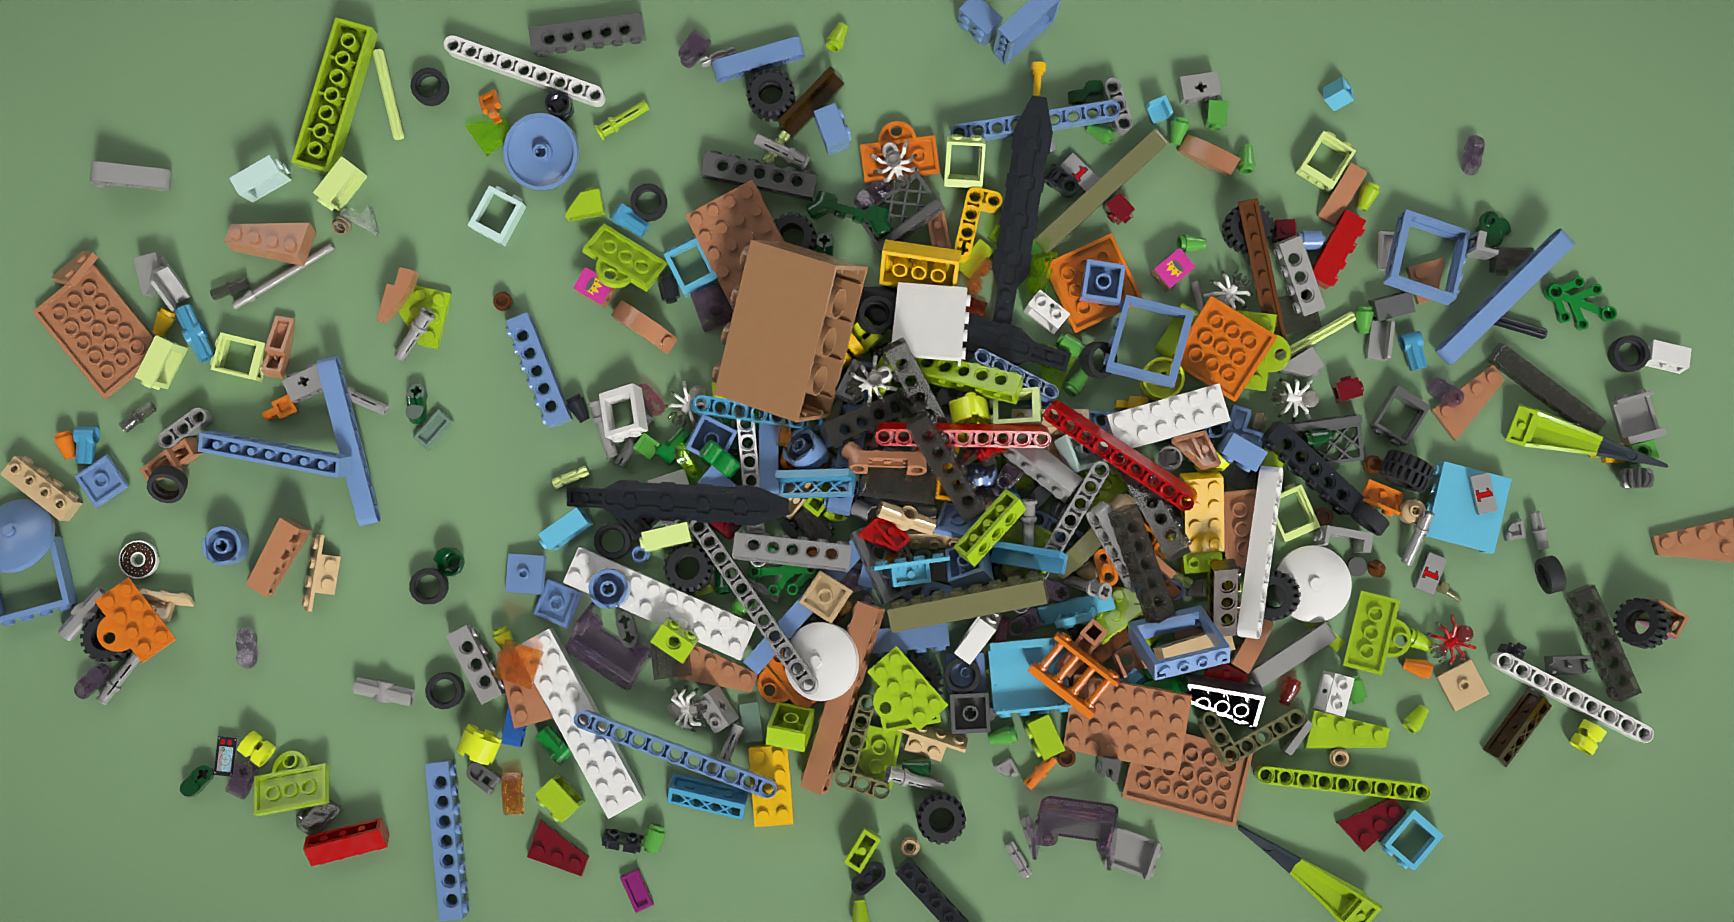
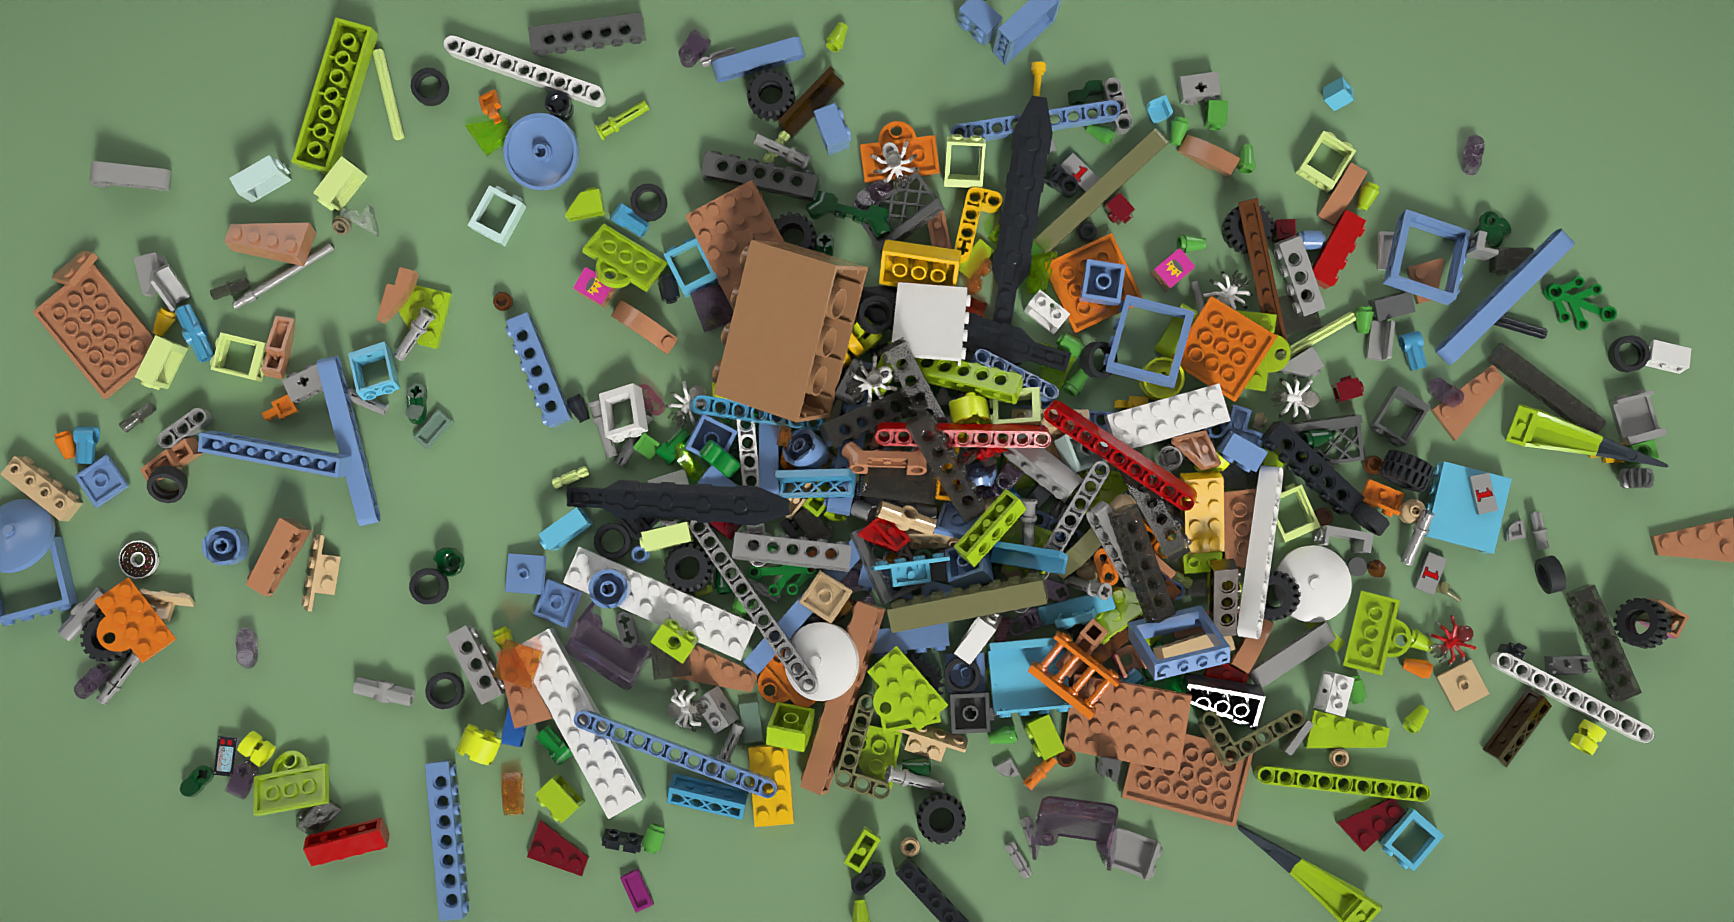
dark grey plate [466,762,503,795] -> none
clear red cone [1278,676,1302,706] -> none
none -> medium azure window [348,341,400,401]
none -> black plate [1078,222,1097,242]

